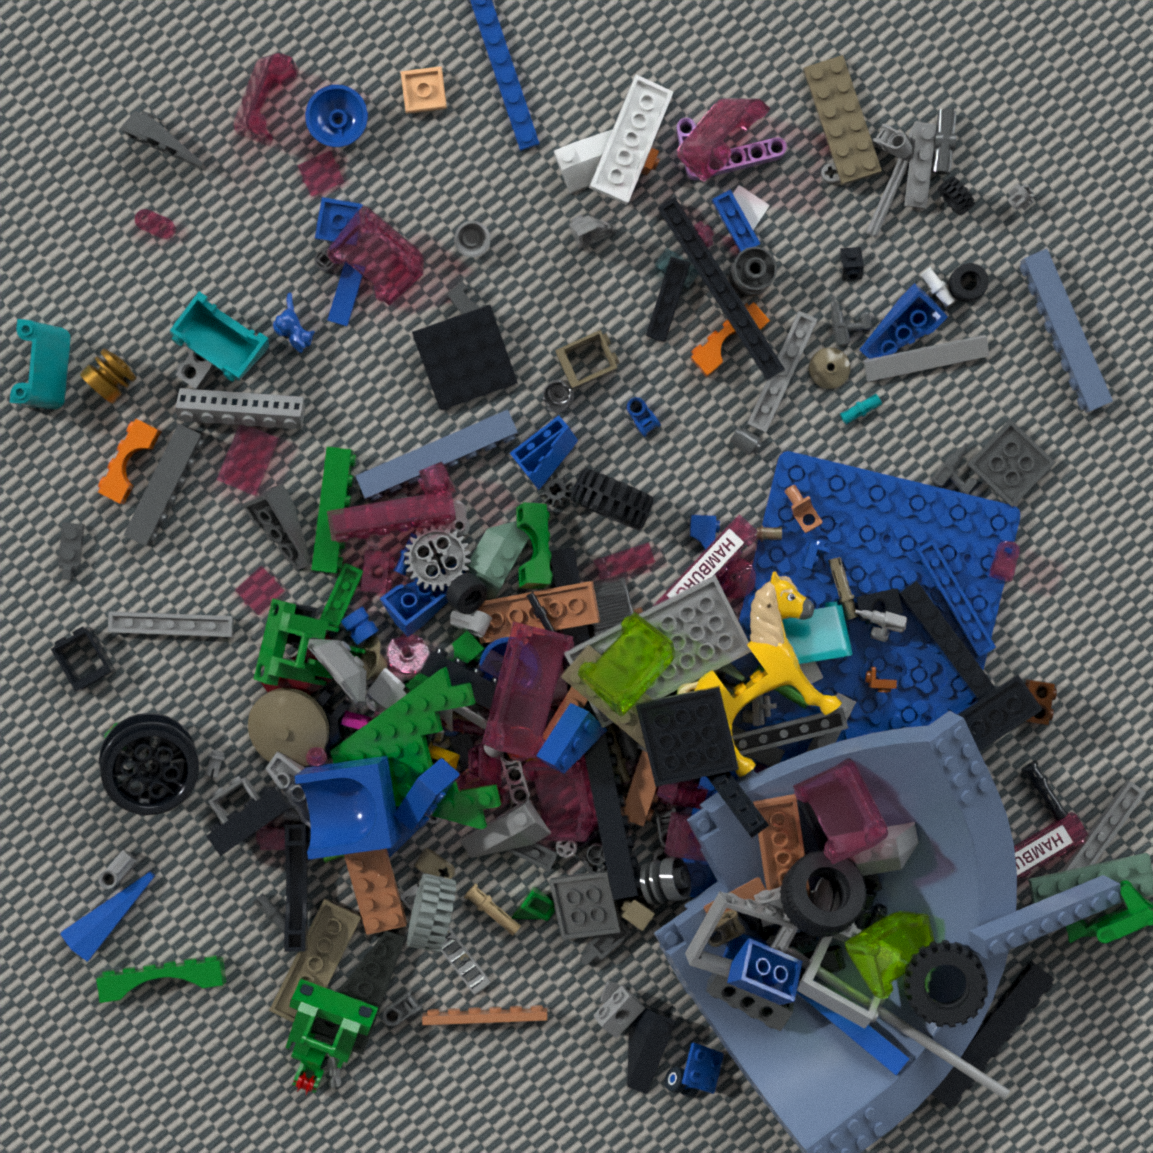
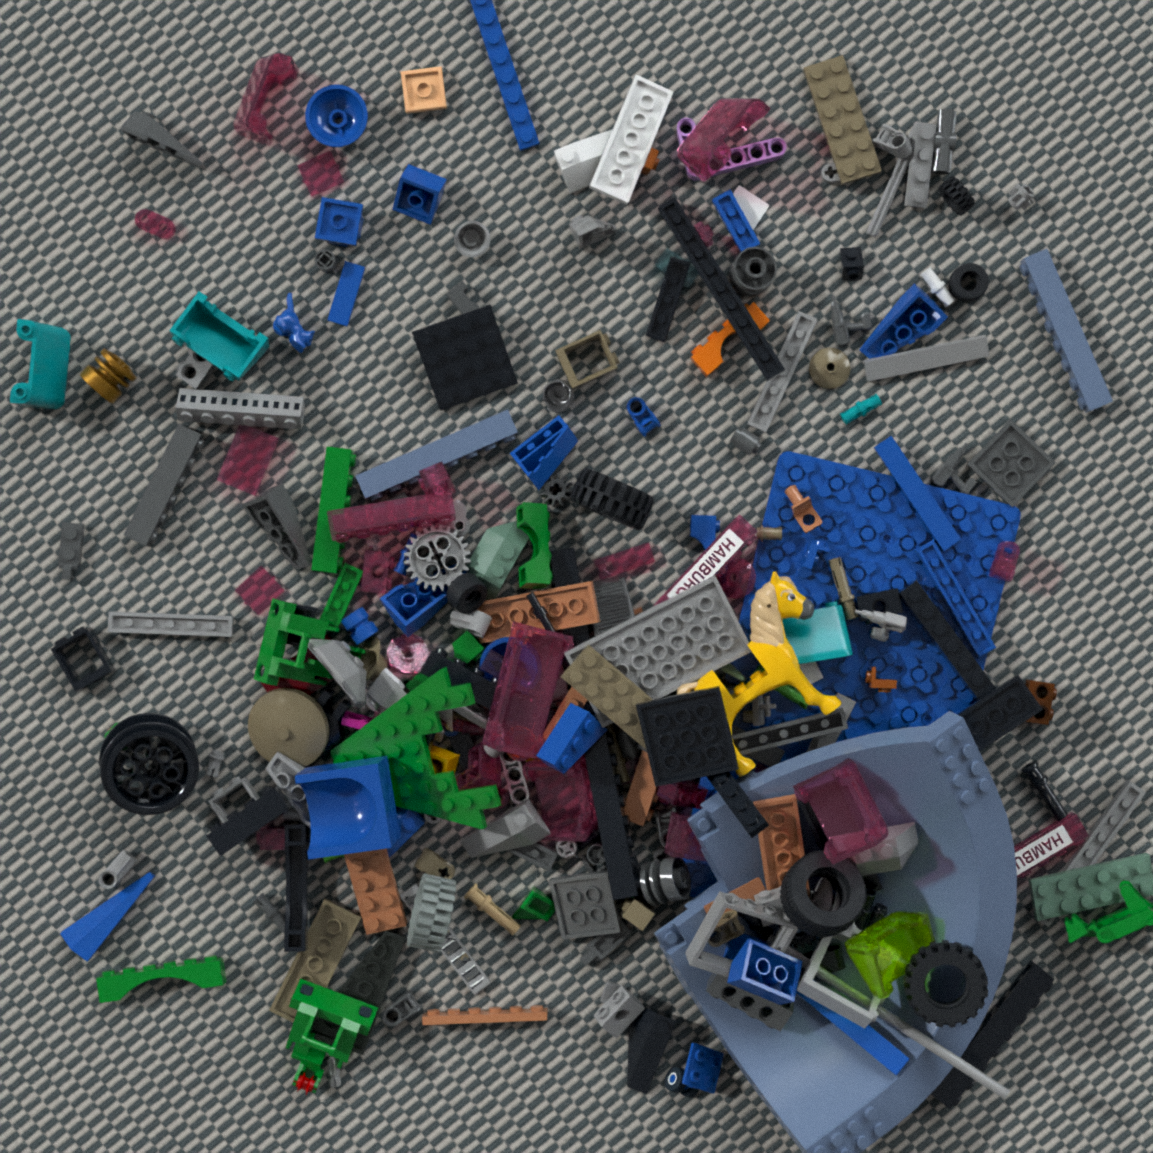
orange arch [98,419,162,504] -> none
clear pink plate [306,747,327,766] -> none
clear pink windscreen [327,206,424,306] -> none
blue wedge [394,758,460,832] -> none
clear neon green windscreen [578,612,676,717] -> none
sand blue brick [969,875,1122,959] -> none
none -> blue slope [392,164,447,225]
none -> blue tile [873,436,961,551]

